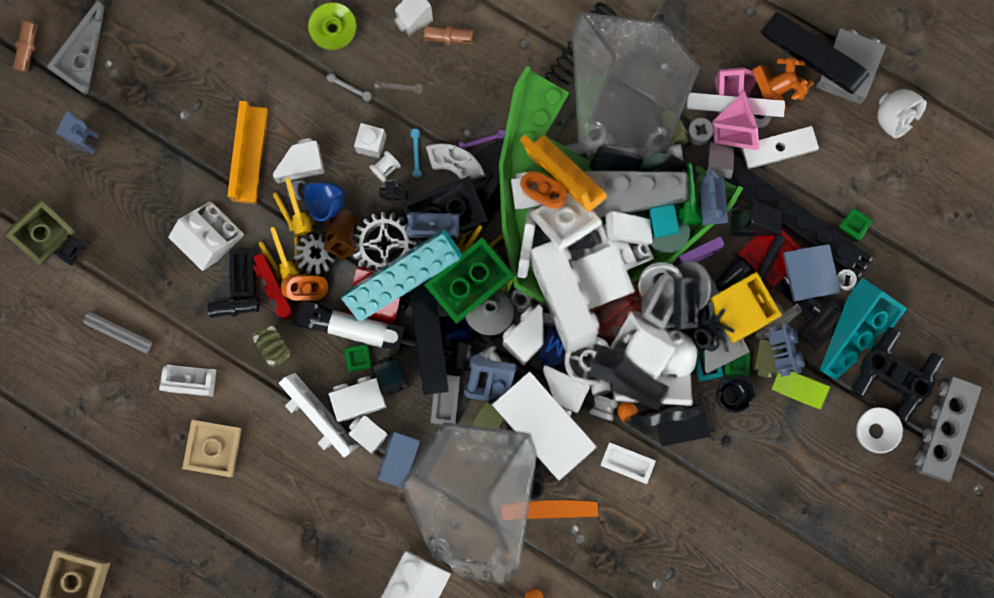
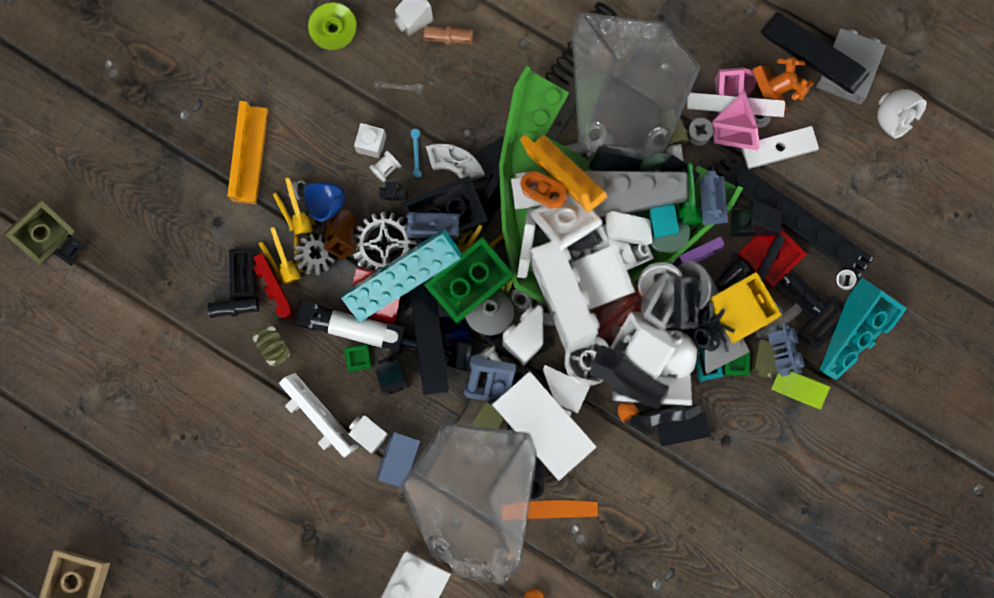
nougat pin [12,21,38,72] -> none
light grey wing [47,1,104,95] -> none
sand blue hinge [56,112,99,155] -> none
light grey axle [83,312,153,353] -> none
white hinge [159,365,217,397] -> none
white slope [168,201,244,271] -> none
tan plate [182,420,242,477] -> none
white slope [273,139,325,183] -> none
orange plate [281,274,328,301] -> none
light grey hinge [326,73,372,102] -> none
white brick [329,376,387,423] -> none
light grey tile [431,375,460,426] -> none
medium lavender hinge [458,129,506,150] -> none
clear blue brick [537,328,566,369] -> none
light grey wheel [589,395,619,422] -> none
white hinge [591,381,612,396] -> none
white tile [600,442,656,484] -> none
light grey tile [707,142,734,179] -> none
black hair [716,375,756,414] -> none
sand blue slope [782,245,841,302] -> none
green tile [838,207,873,242] -> none
black piece [851,327,944,424] -> none
white piece [856,408,903,453] -> none
light grey brick [914,377,982,482] -> none

